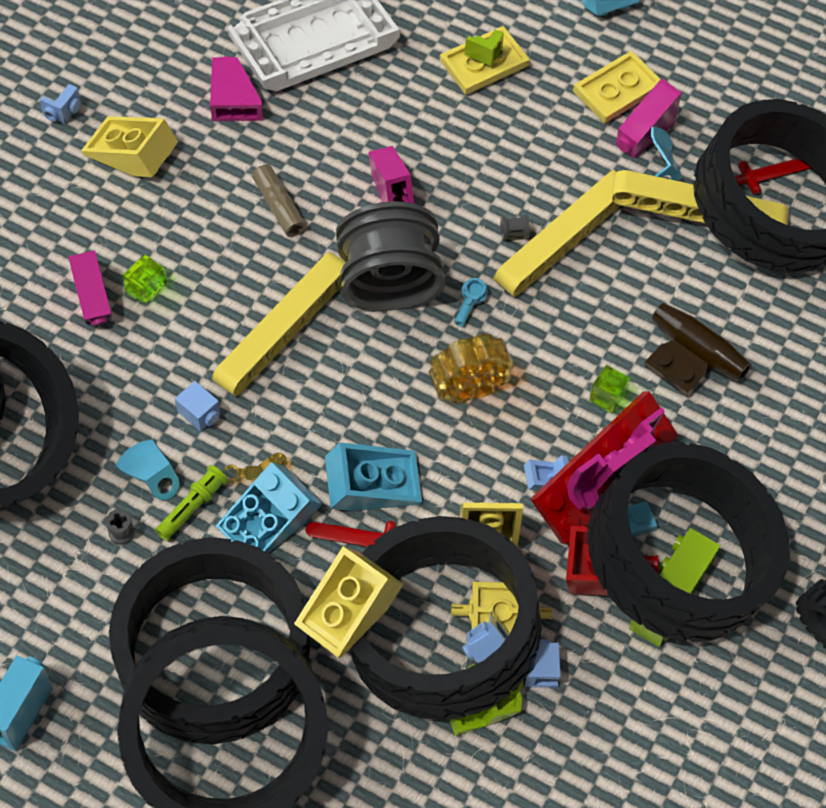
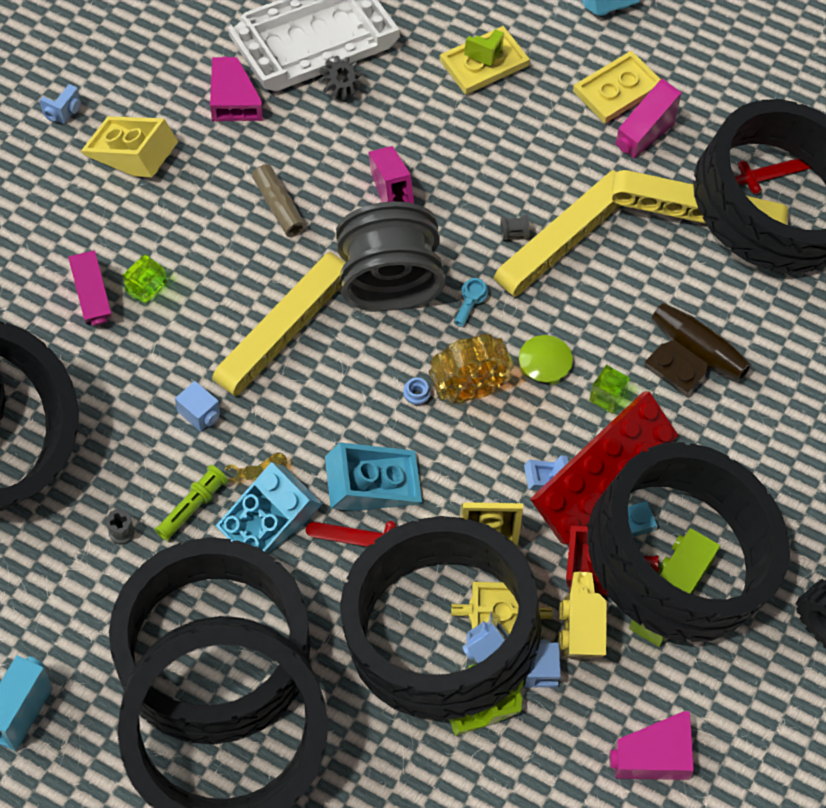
medium azure piece [116,440,179,500] -> none
light yellow slope [294,546,403,658] -> none
dark pink piece [567,407,665,510] -> none
medium azure piece [651,127,684,181] -> none
none -> dark grey gear [319,56,362,100]
none -> light blue plate [403,377,431,405]
none -> lime dish [518,335,573,385]
none -> light yellow hinge [558,572,607,658]
none -> dark pink slope [609,711,694,780]

